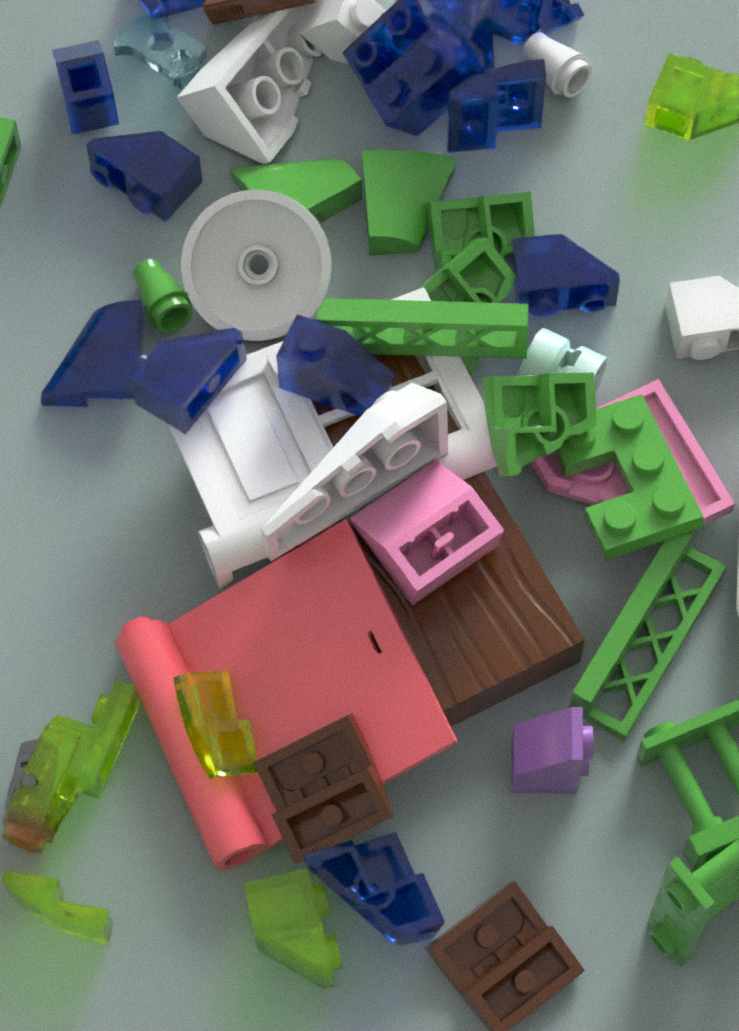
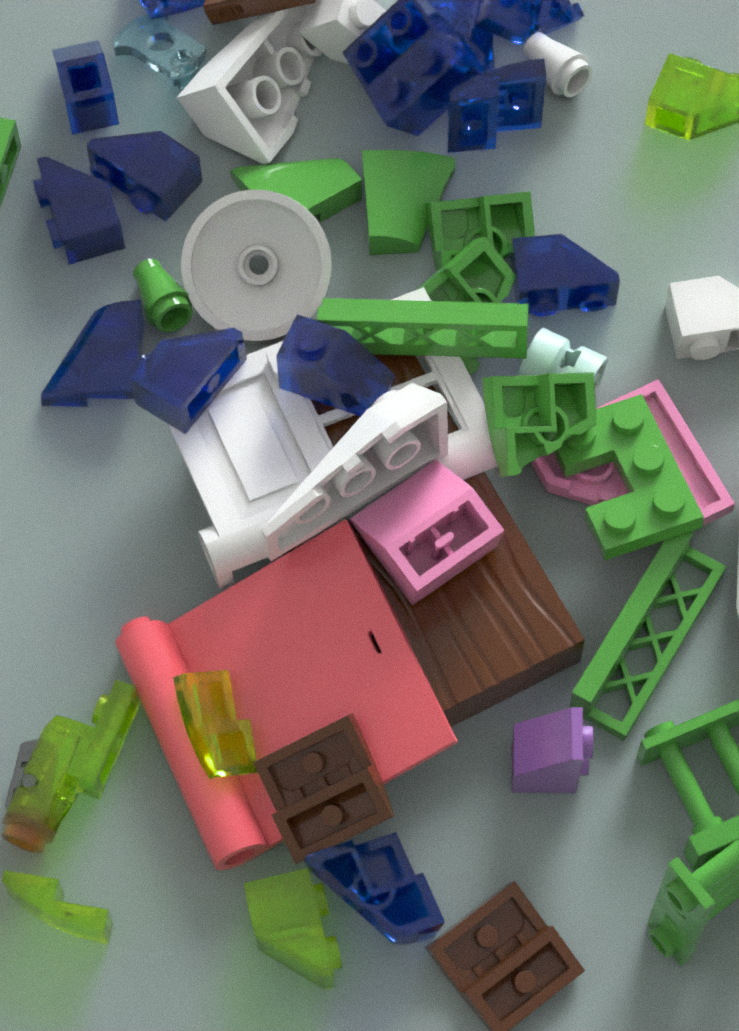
none -> clear blue slope [32,156,125,265]

